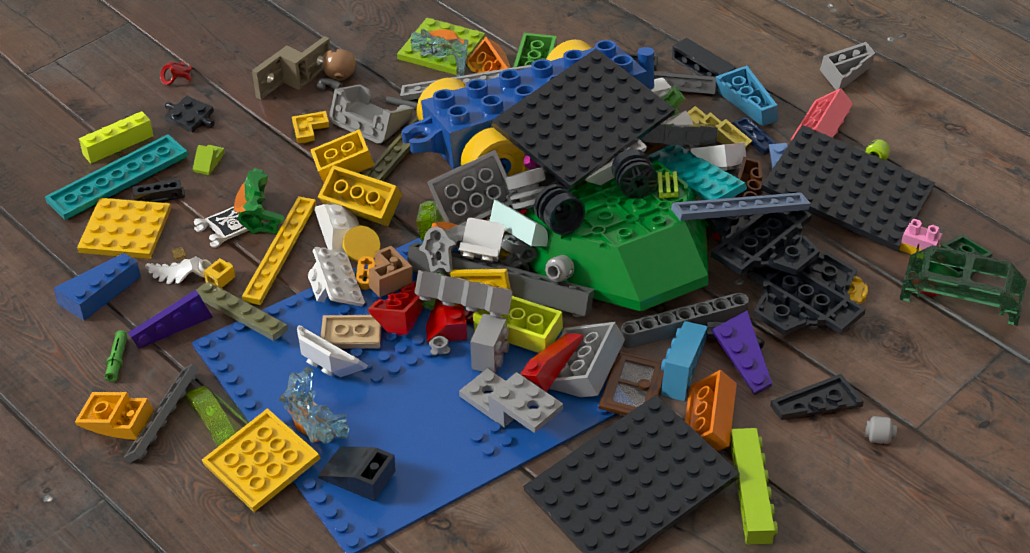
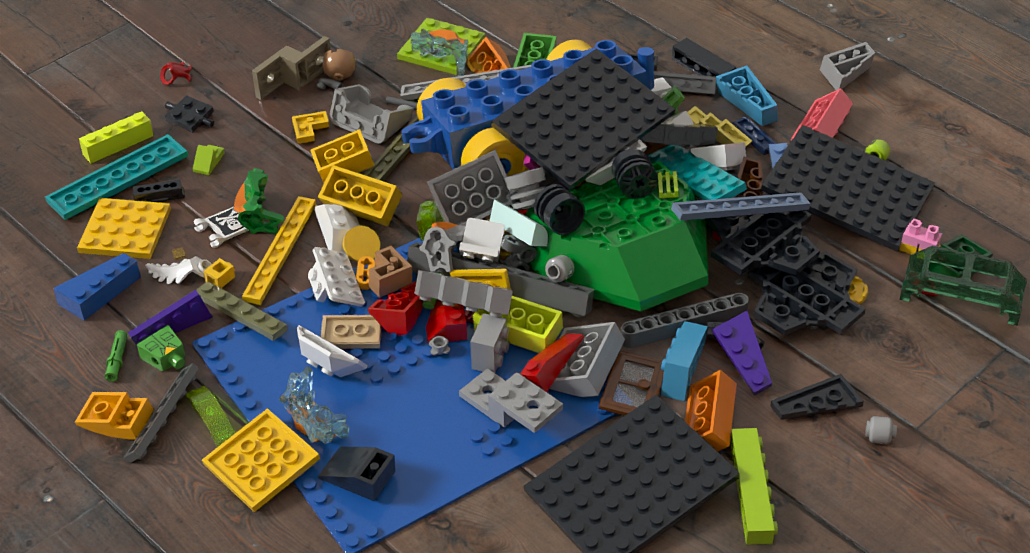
none -> bright green torso [137,325,185,371]

